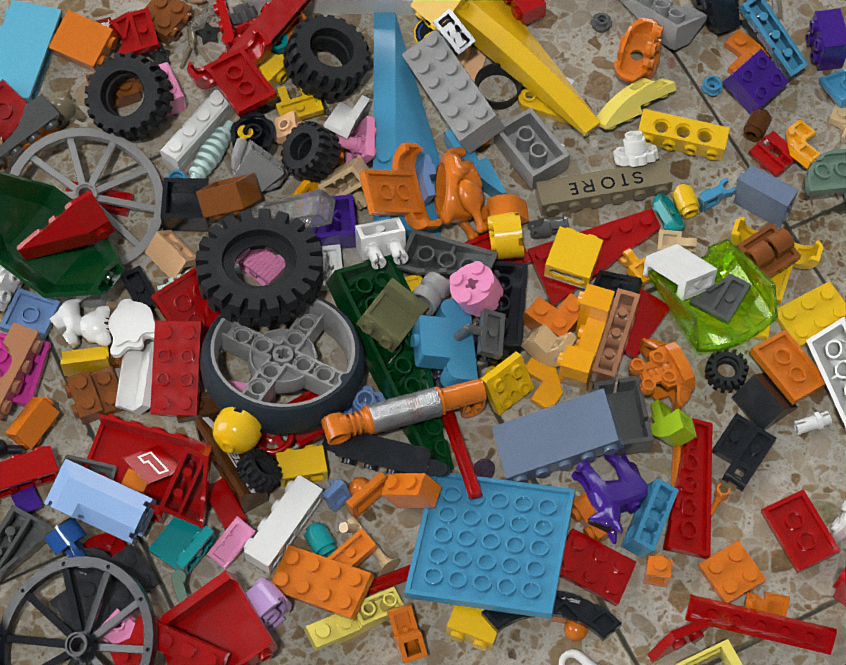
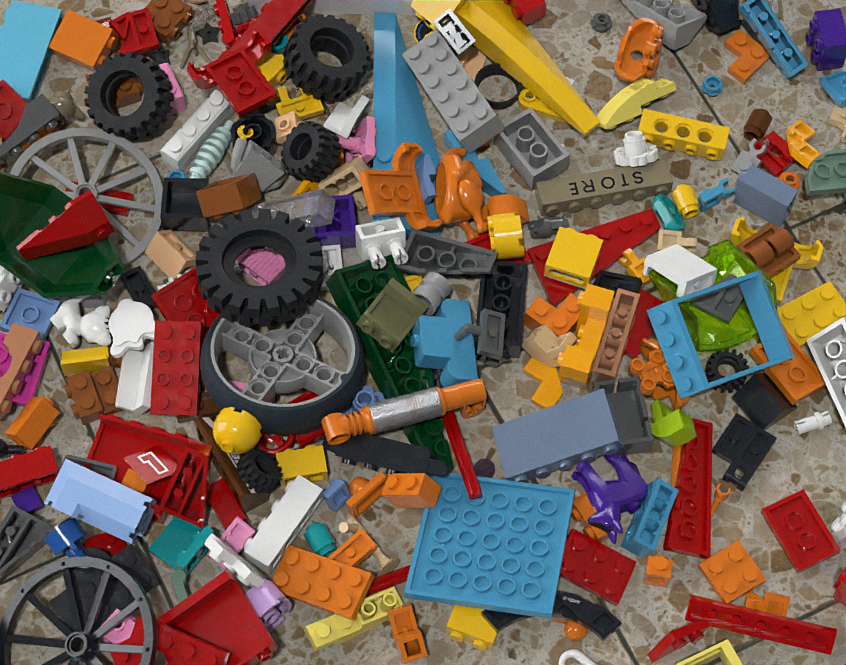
bright pink brick [450,261,503,317] -> none
yellow plate [480,352,535,416] -> none
dark purple brick [722,49,790,114] -> none
none -> white plate [205,533,265,588]
none -> dark azure window [647,270,795,399]
none -> light grey plate [731,138,768,174]
none -> orange plate [779,171,801,189]

